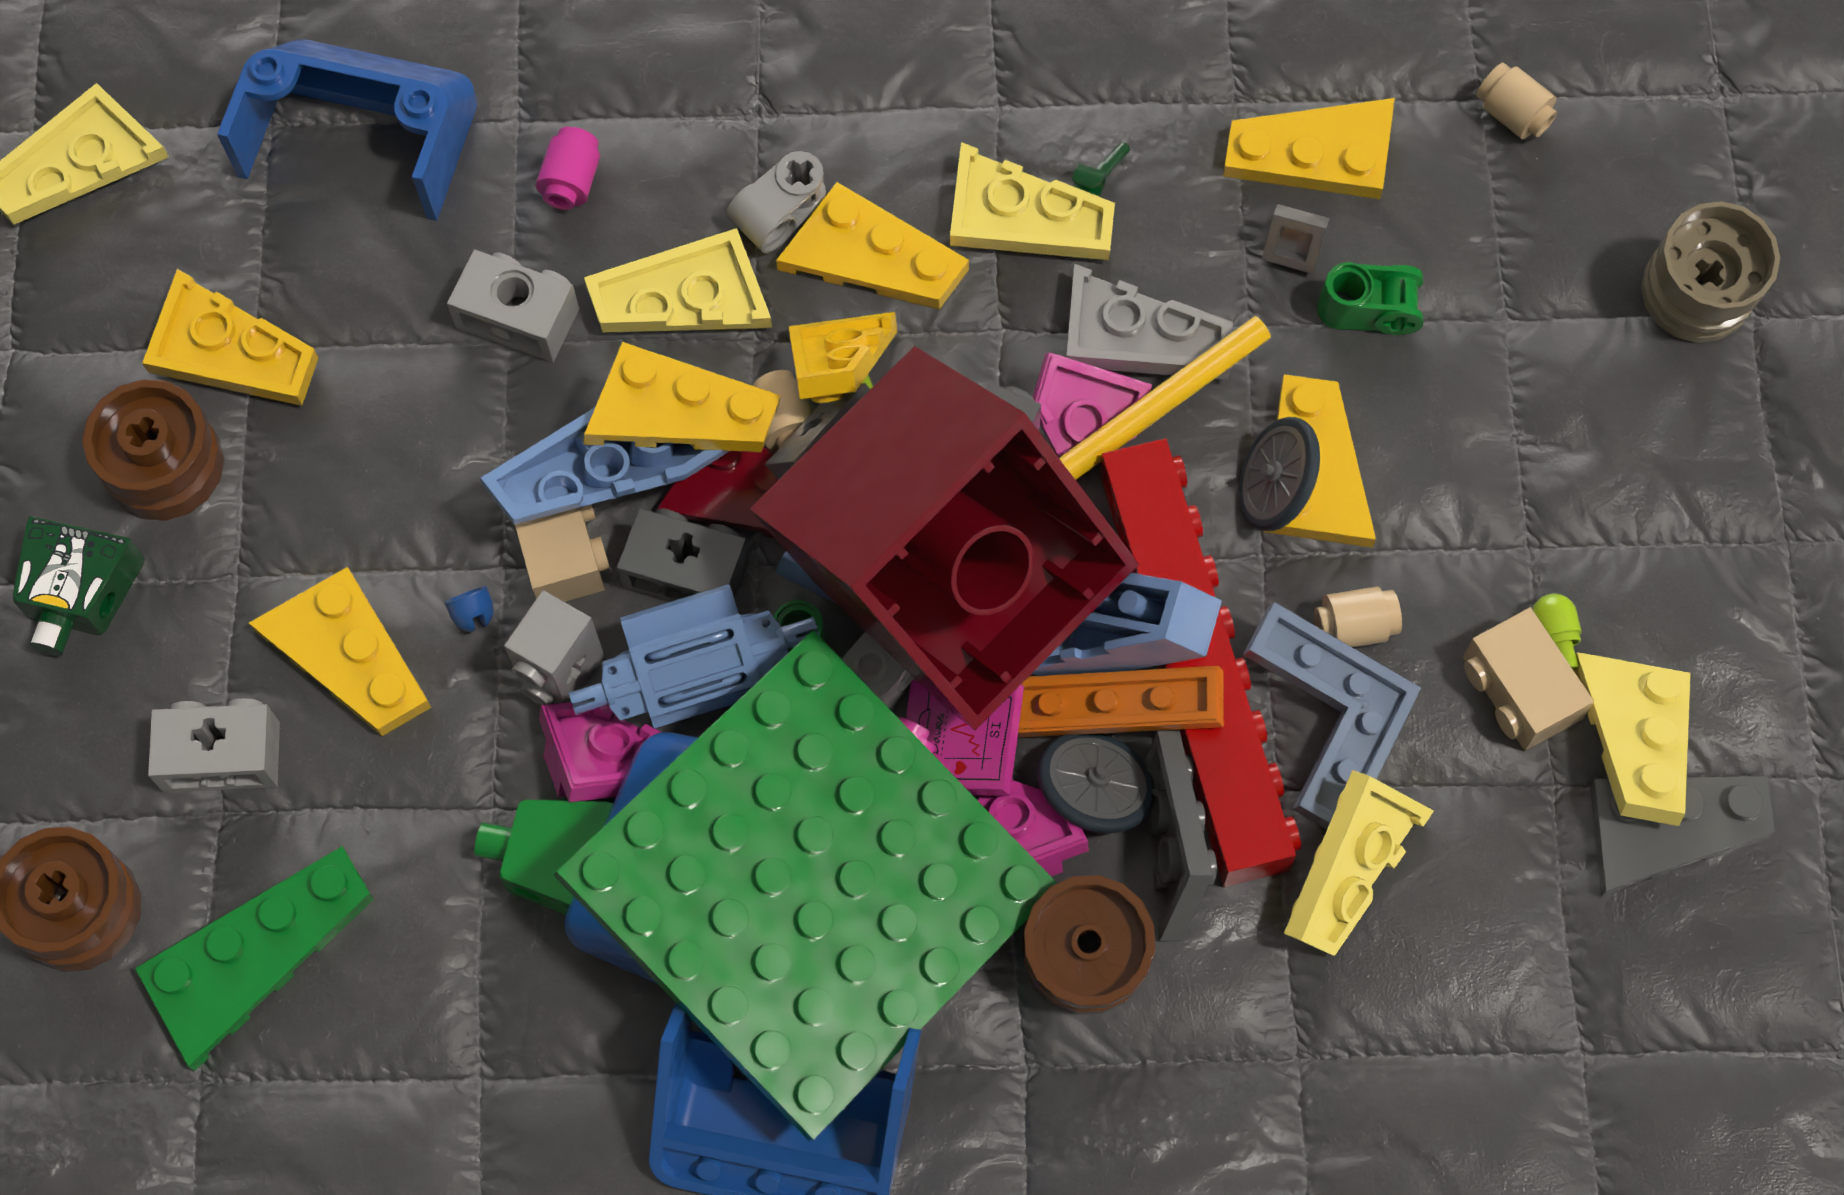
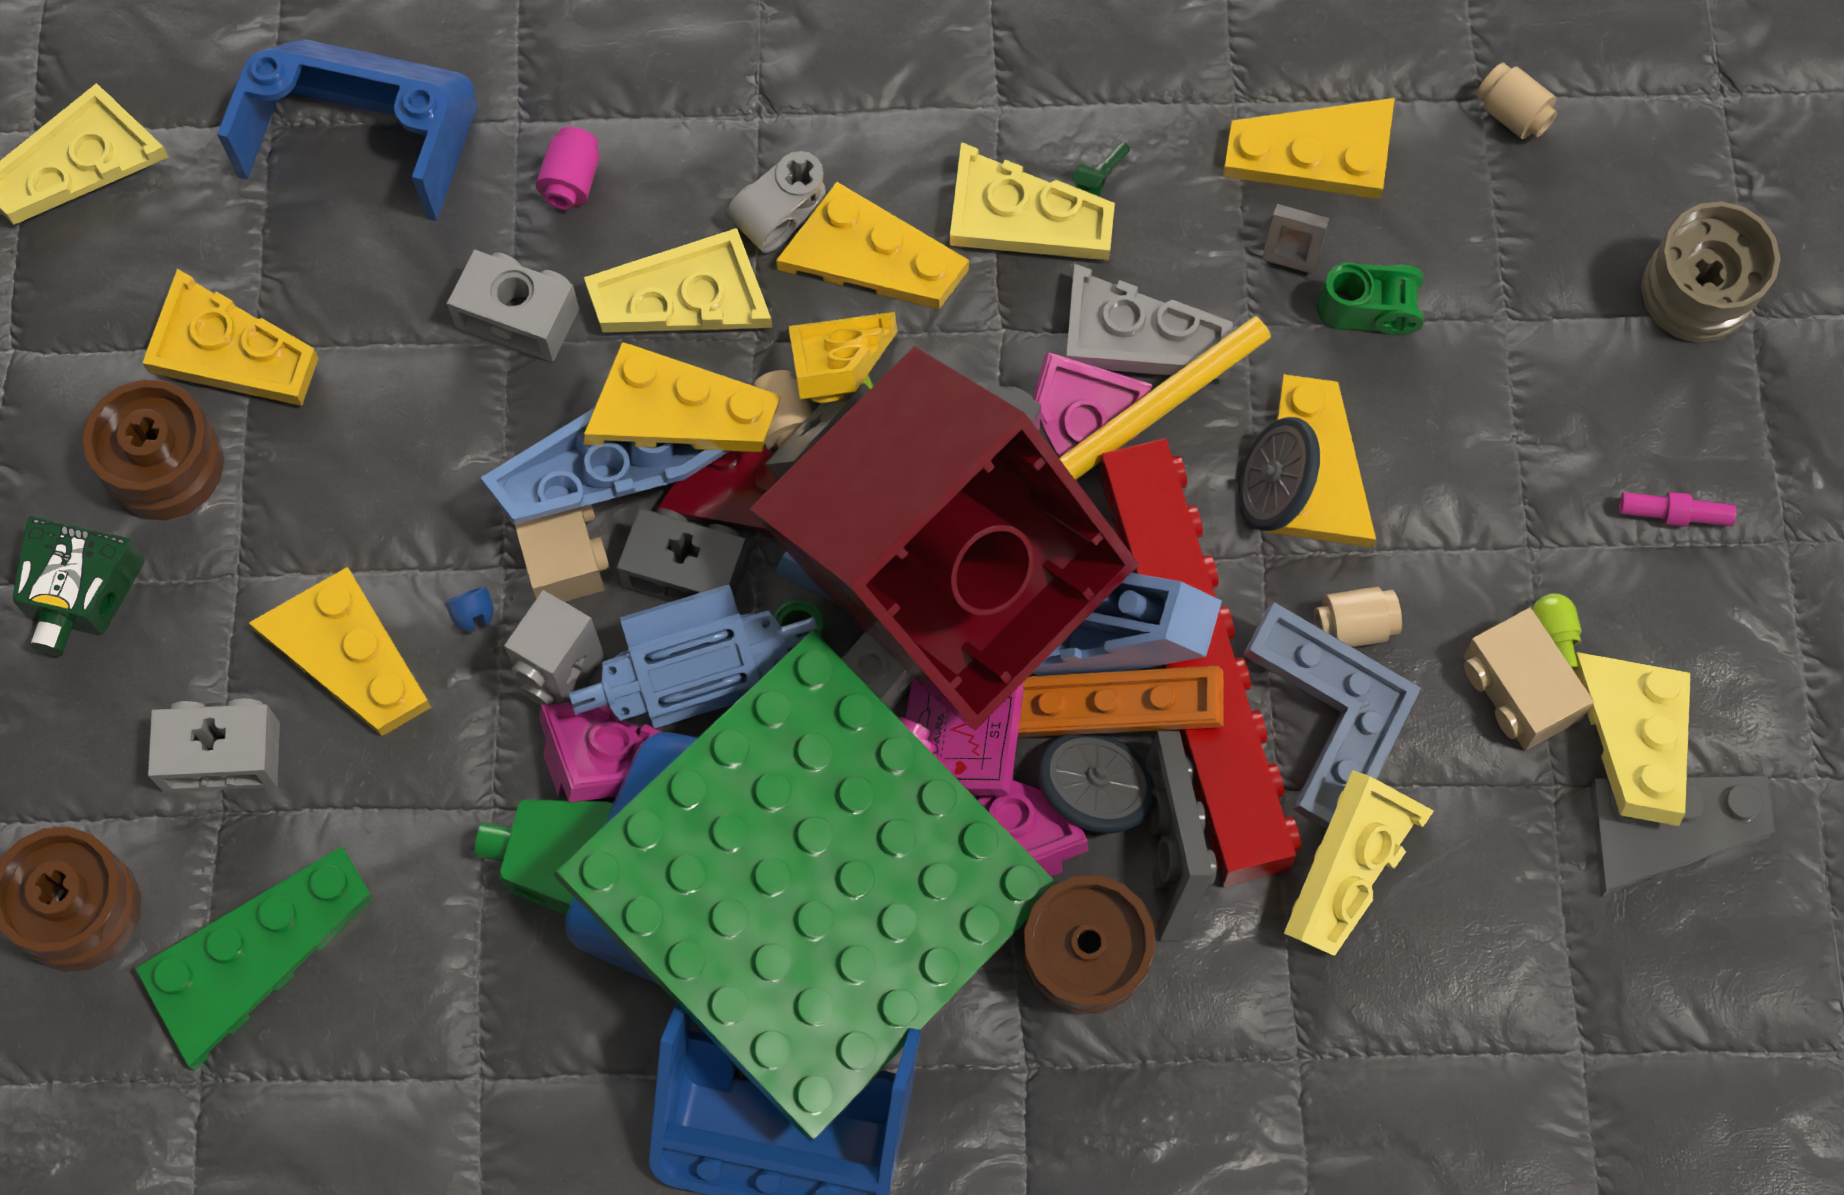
none -> dark pink bar [1619,491,1736,527]

